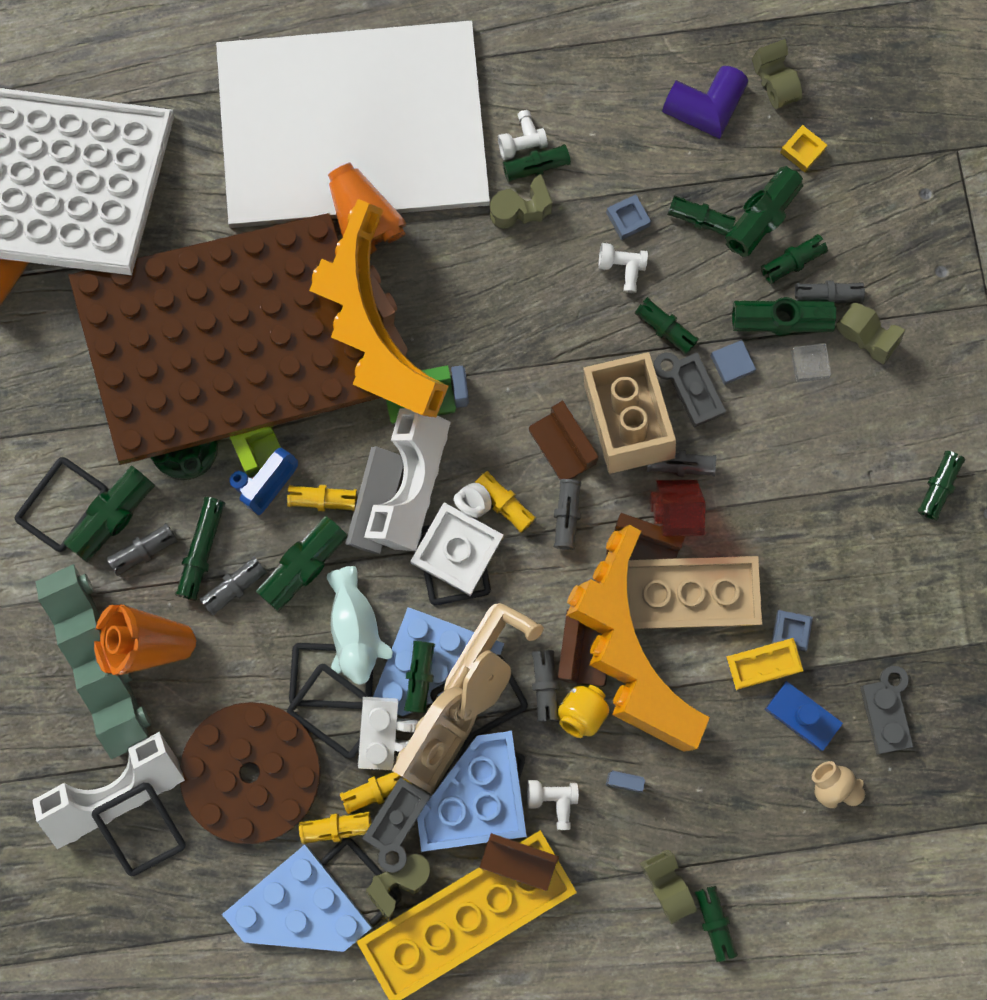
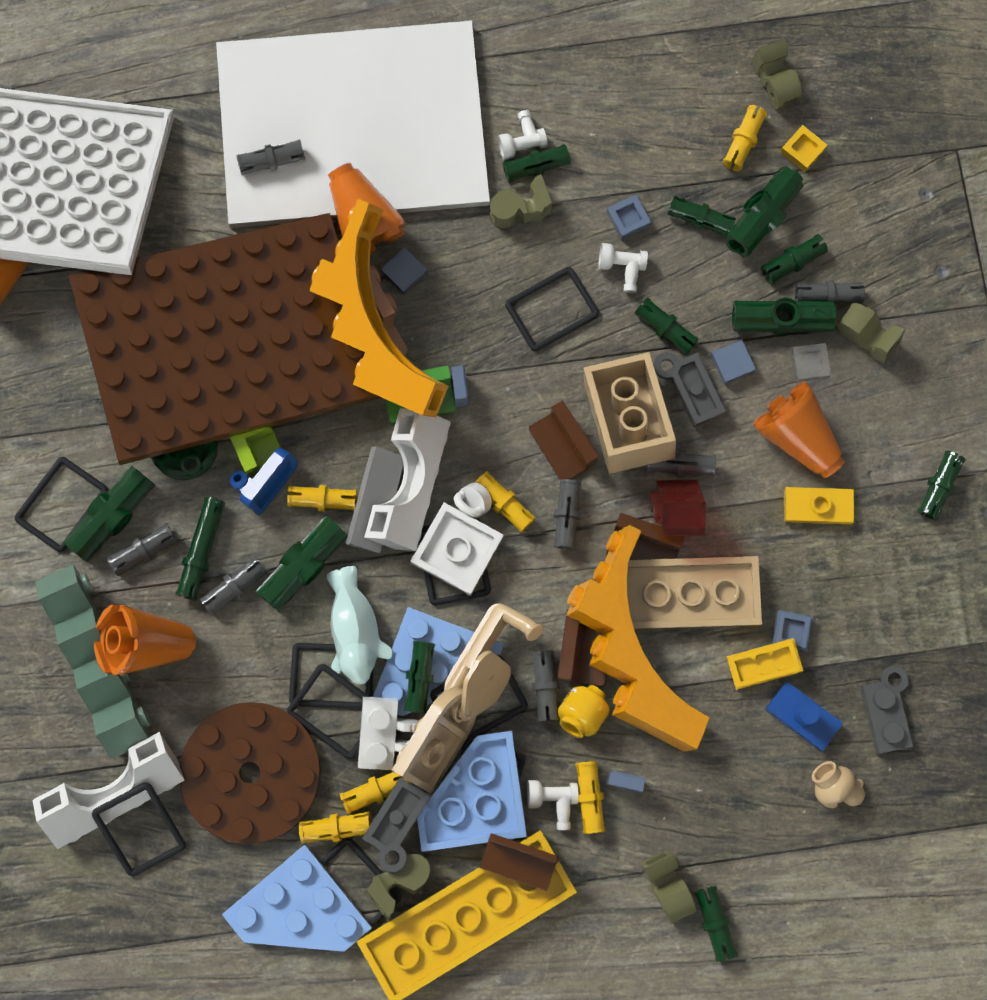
dark purple brick [662,66,748,139] -> none
none -> dark grey pin [236,139,305,176]
none -> sand blue tile [381,247,428,295]
none -> black piece [505,267,599,351]
none -> yellow pin [575,761,606,834]
none -> yellow pin [722,105,767,172]
none -> orange cone [752,381,845,478]
none -> yellow plate [784,487,854,524]

